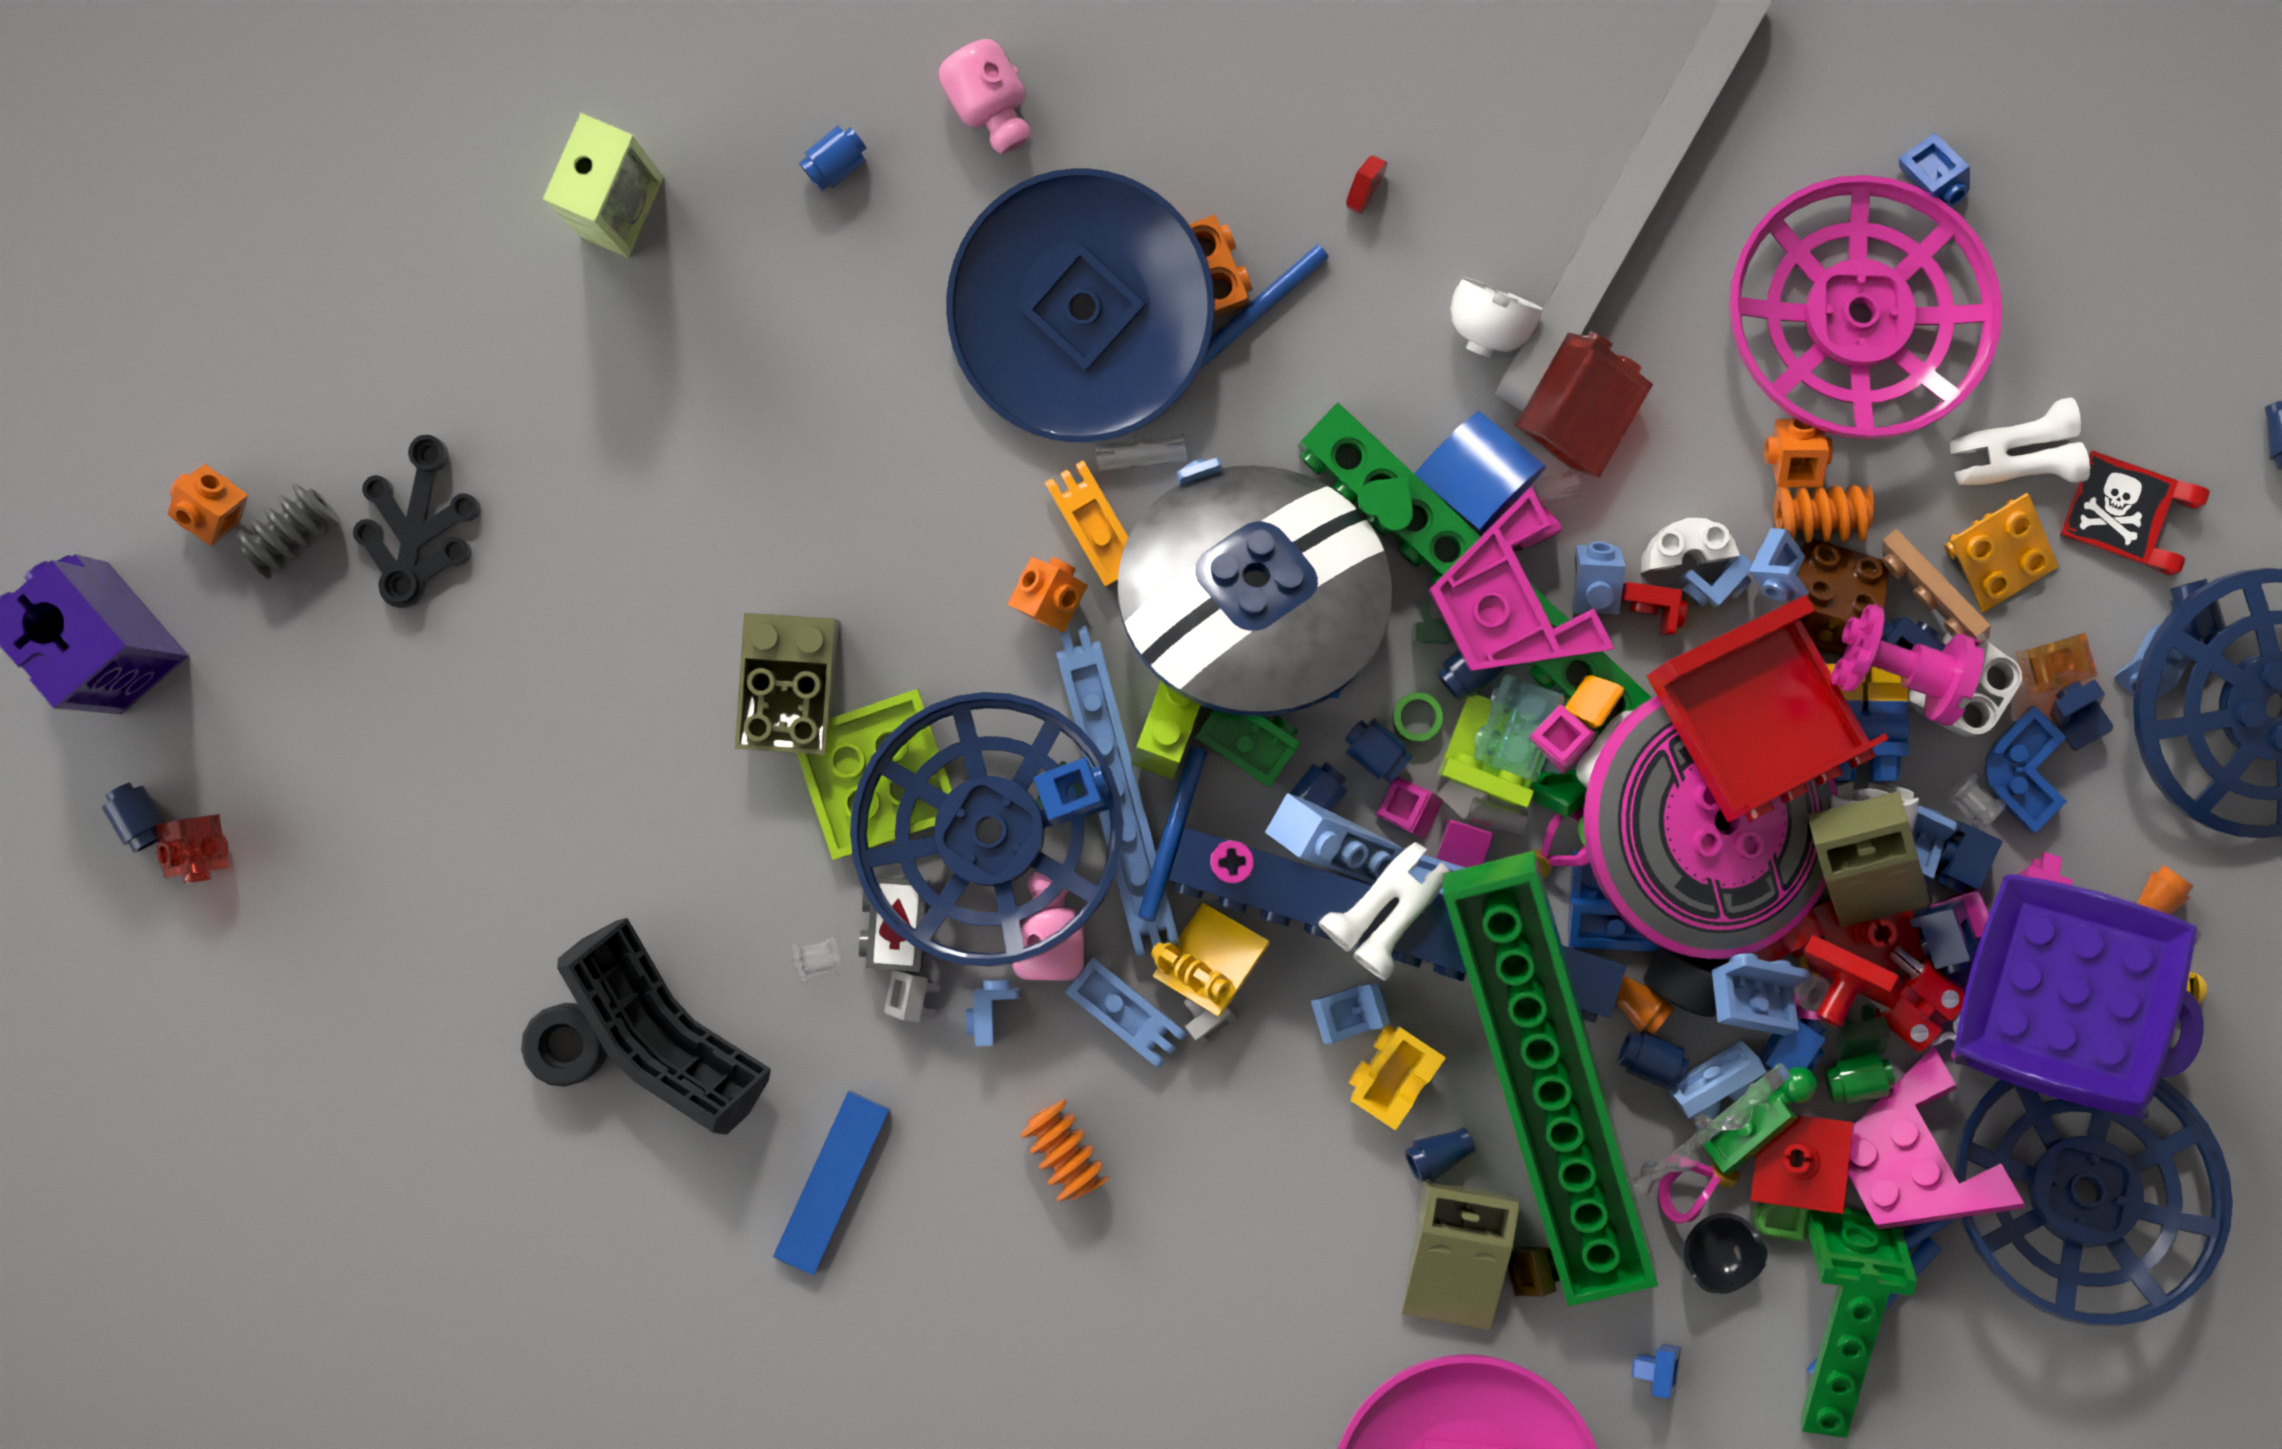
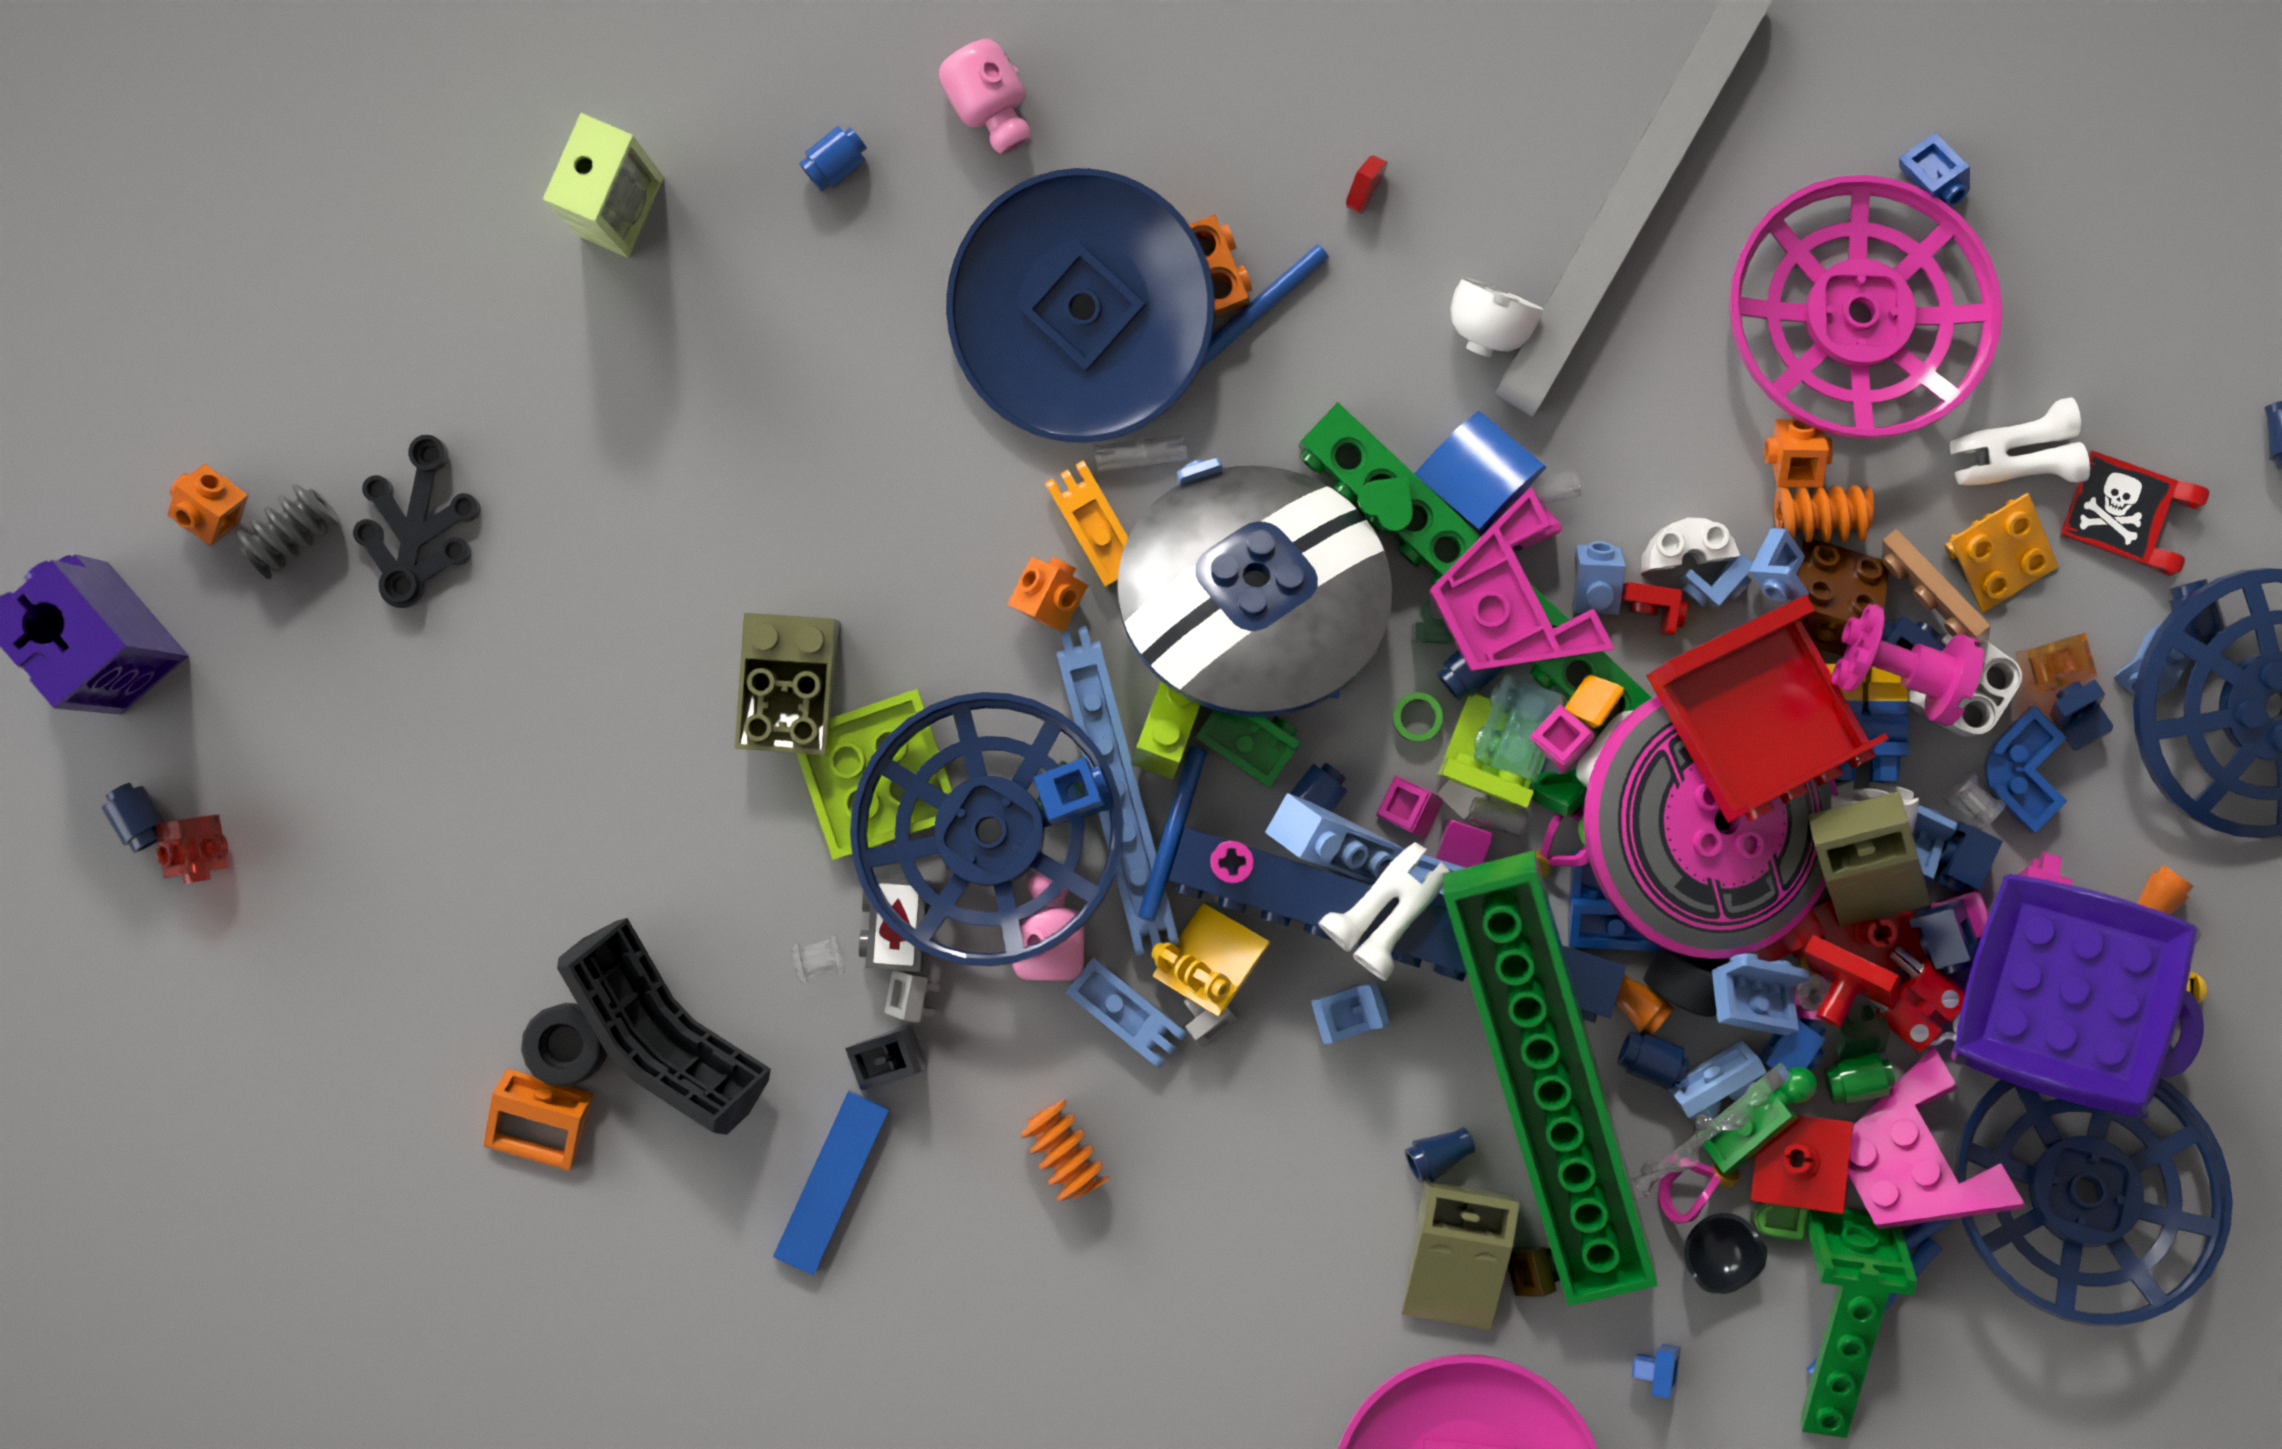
medium blue bracket [966,979,1021,1046] -> none
dark blue brick [1344,718,1413,783] -> none
yellow cylinder [1348,1025,1446,1131] -> none
clear red brick [1514,332,1653,478] -> none
none -> orange tile [483,1068,594,1172]
none -> black slope [845,1023,927,1090]

